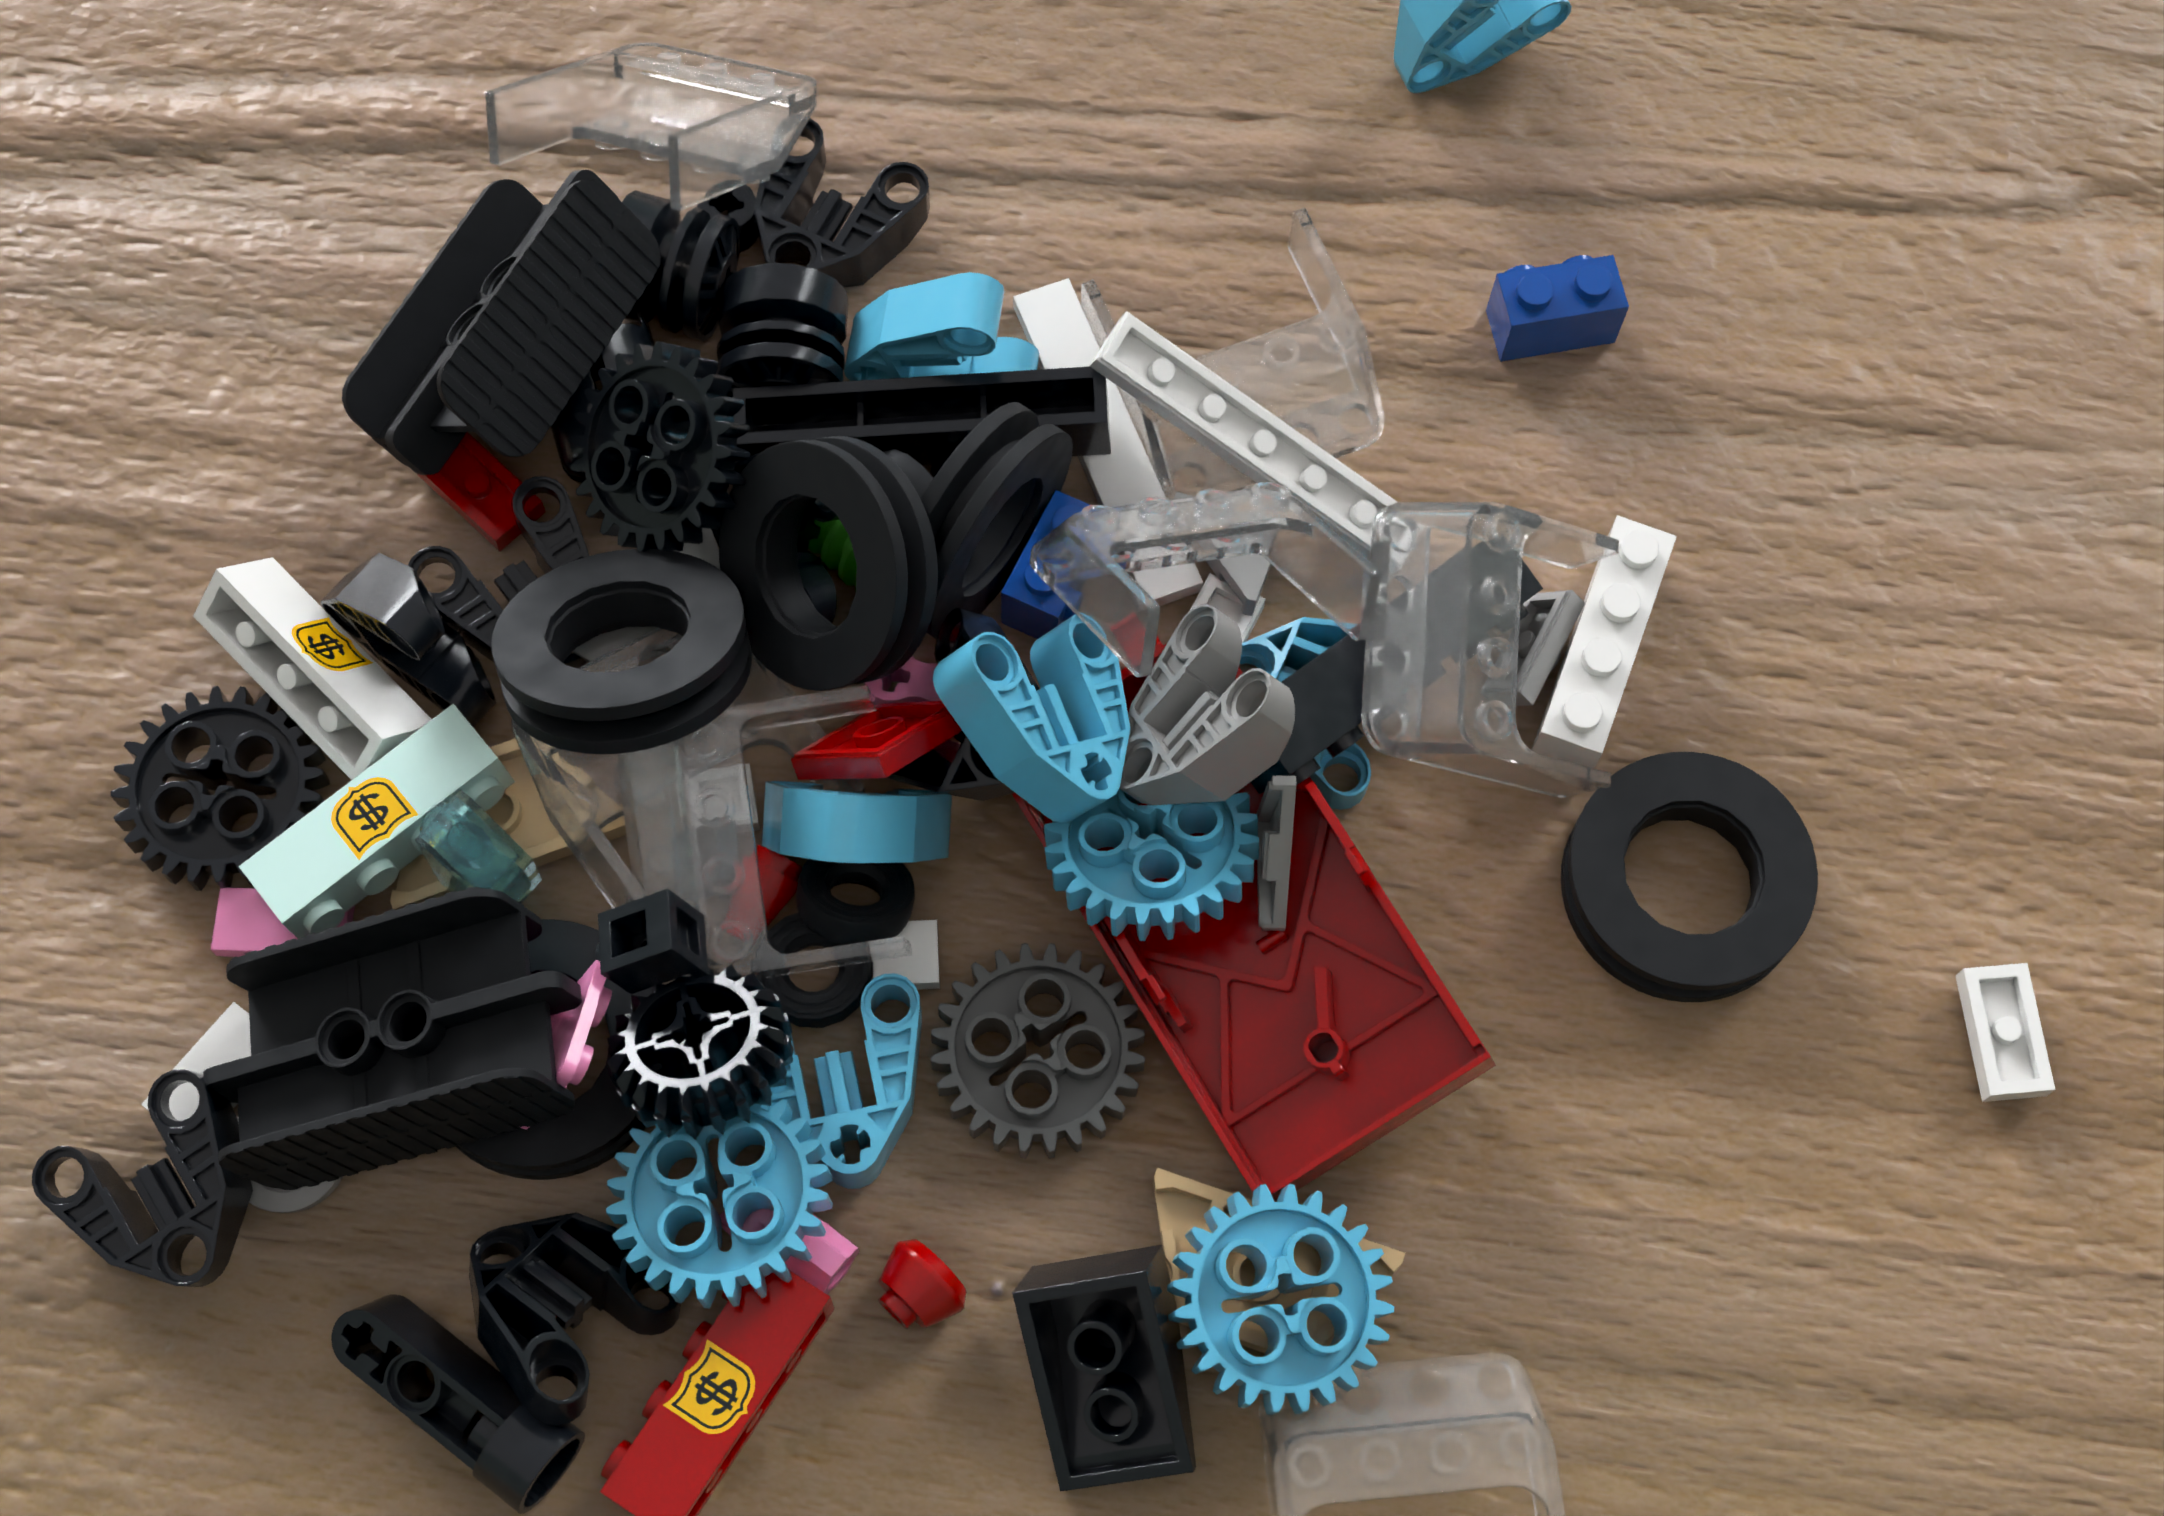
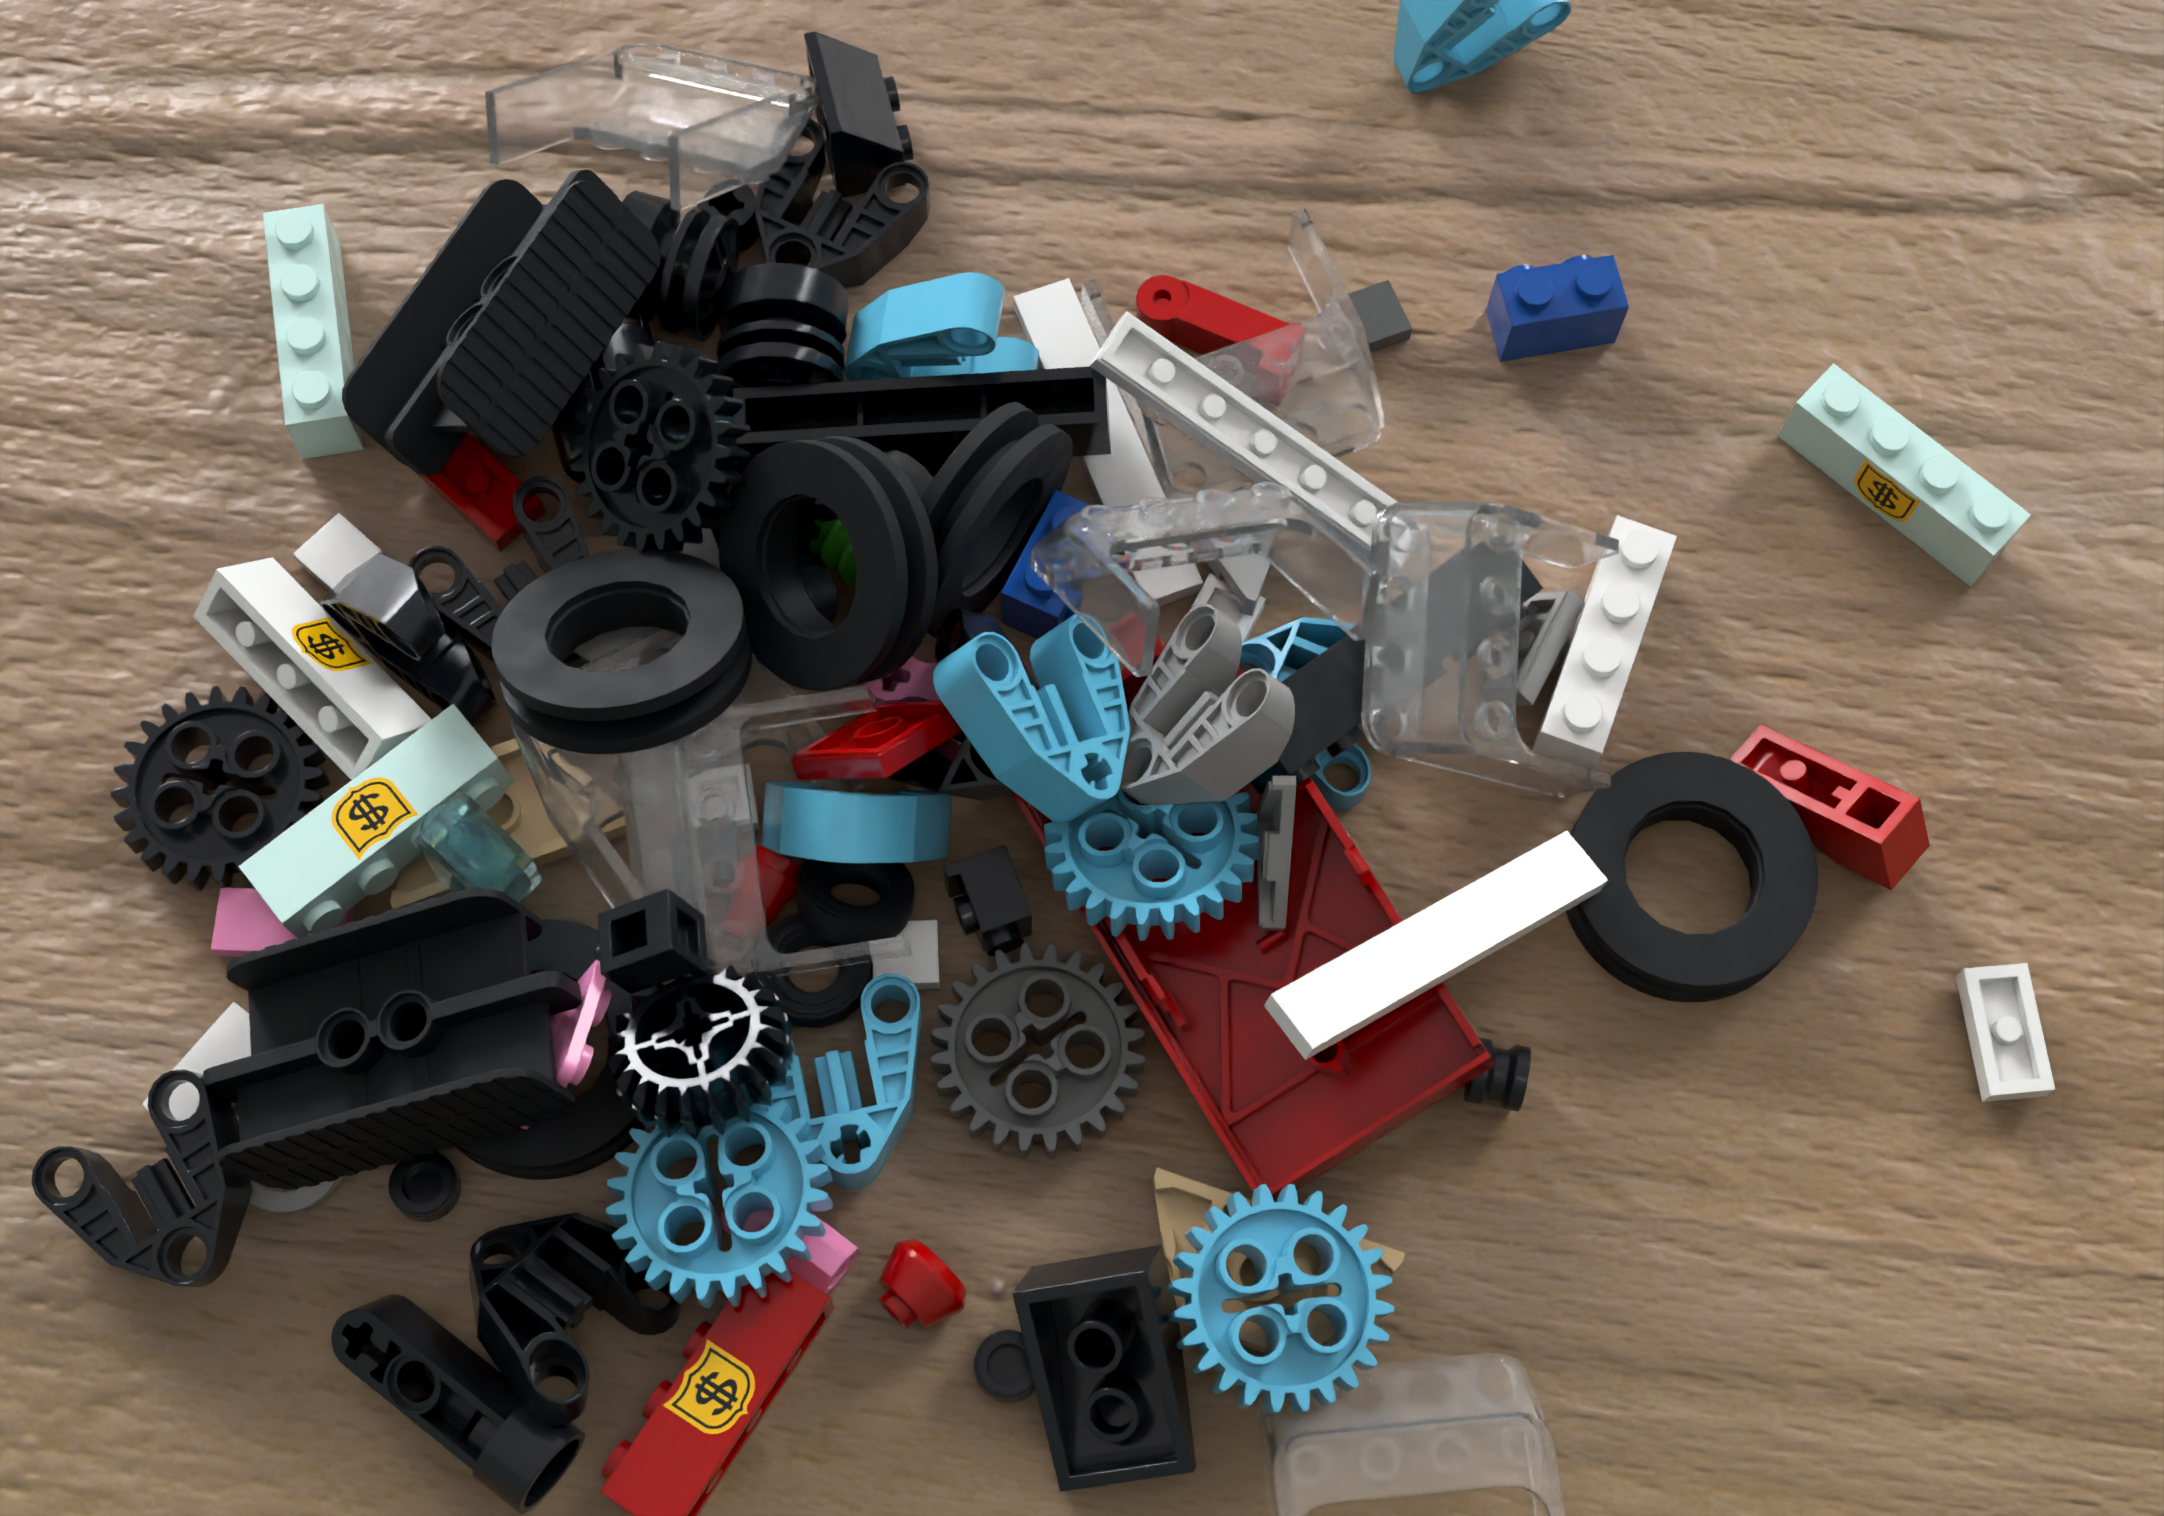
none -> light aqua brick [263,204,364,459]
none -> white tile [293,513,384,591]
none -> black tile [389,1152,461,1222]
none -> black slope [804,31,914,198]
none -> black brick [944,845,1032,956]
none -> black tile [974,1330,1035,1403]
none -> red leg [1136,275,1305,405]
none -> white tile [1264,831,1608,1060]
none -> dark grey tile [1332,280,1412,358]
none -> black wheel [1464,1037,1531,1112]
none -> red slope [1729,724,1930,890]
none -> light aqua brick [1778,363,2031,587]

